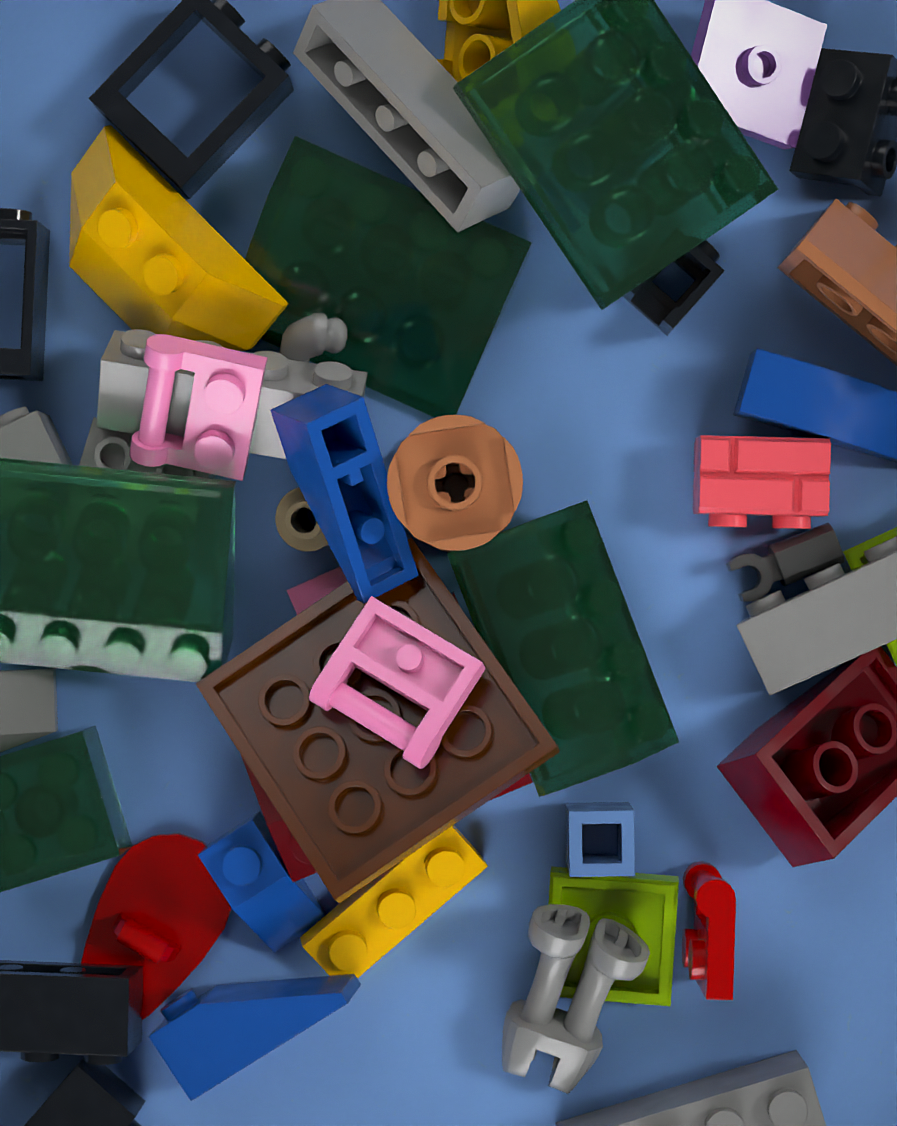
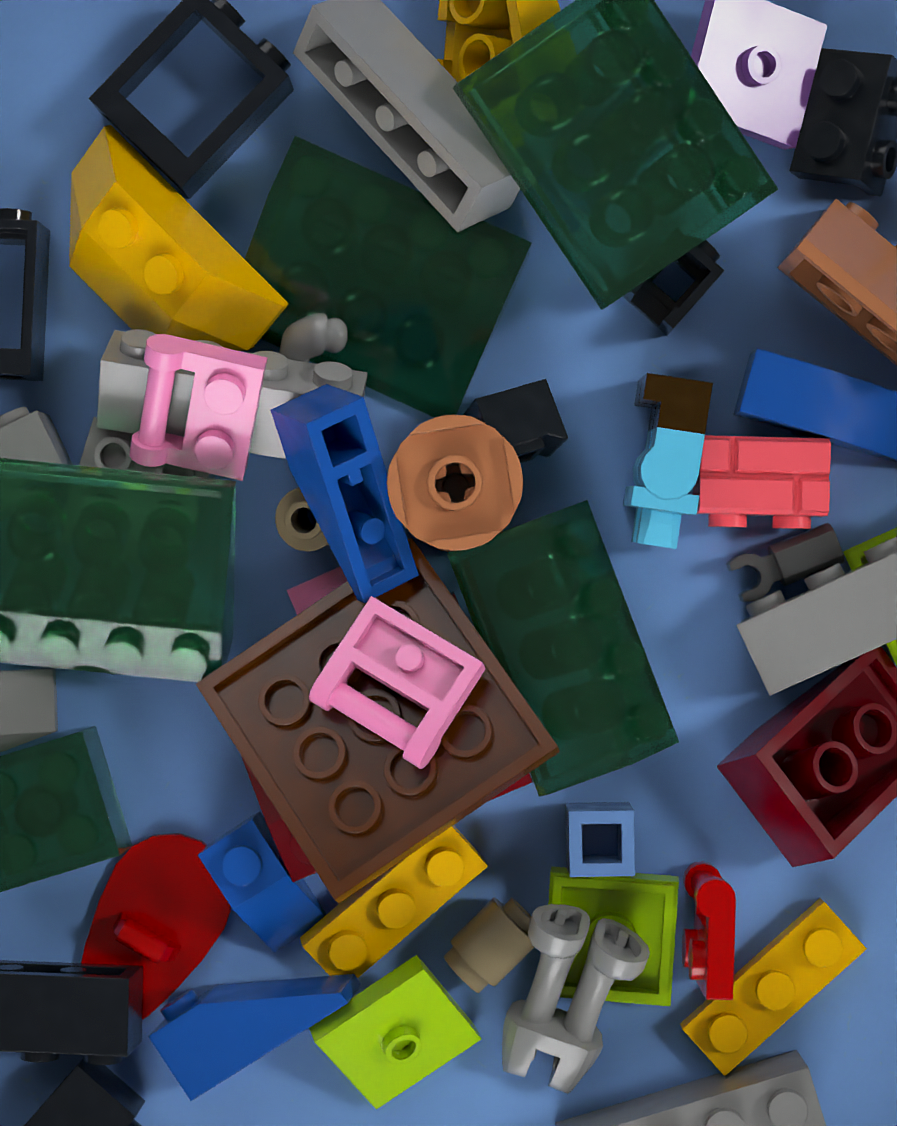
none -> lime plate [309,955,482,1110]
none -> dark tan brick [444,897,534,993]
none -> black window [463,379,568,463]
none -> medium azure hips [623,373,713,549]
none -> yellow plate [680,898,867,1076]

